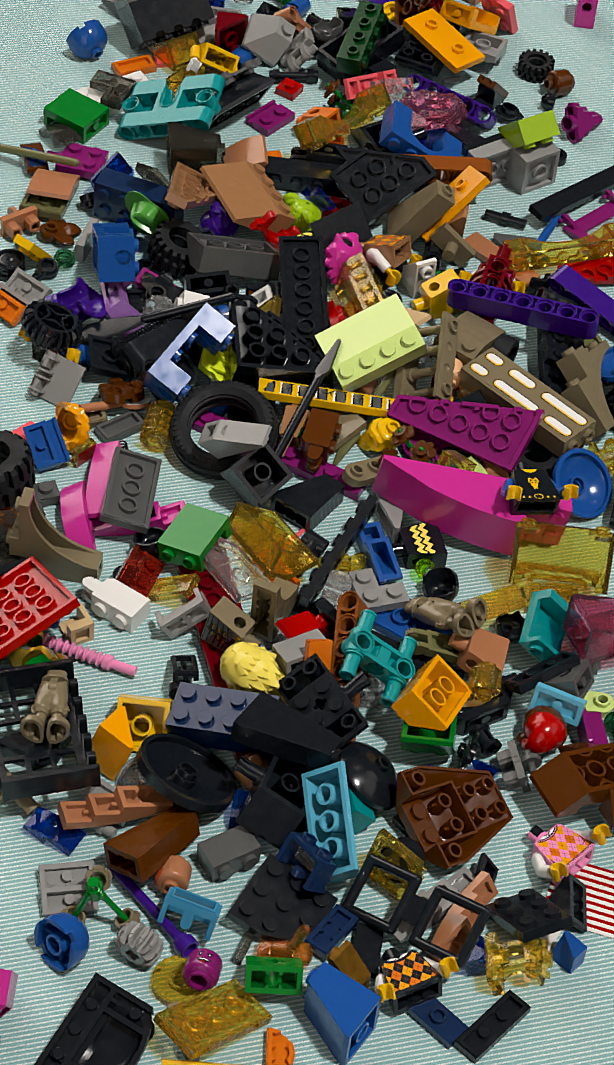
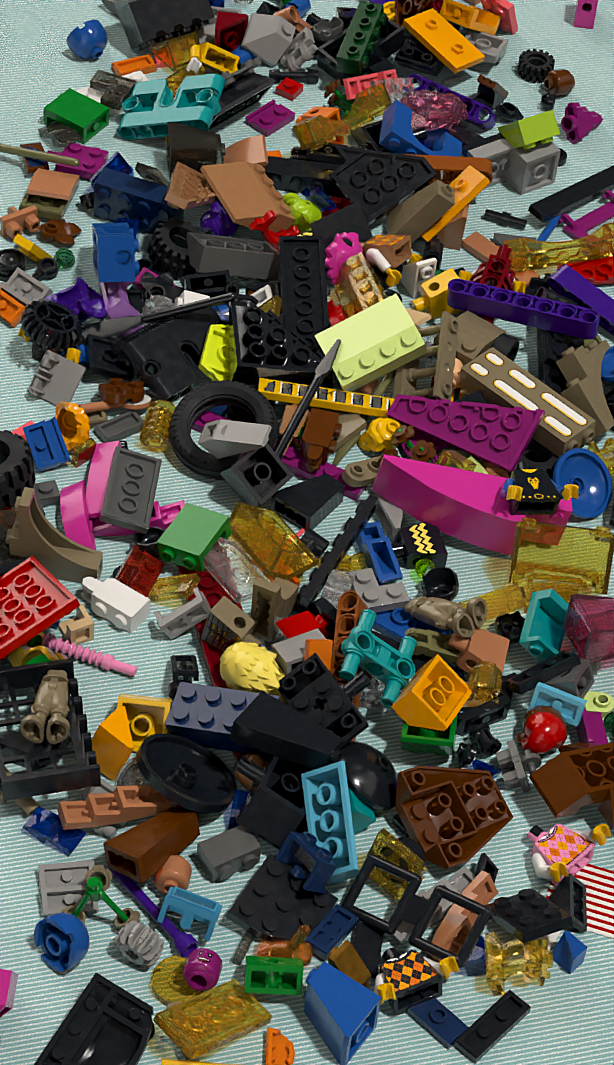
light grey tile [76,218,99,263] -> none
bright green piece [124,191,169,235] -> none
plate [143,302,235,407] -> none
dark tan tile [430,222,476,267] -> none

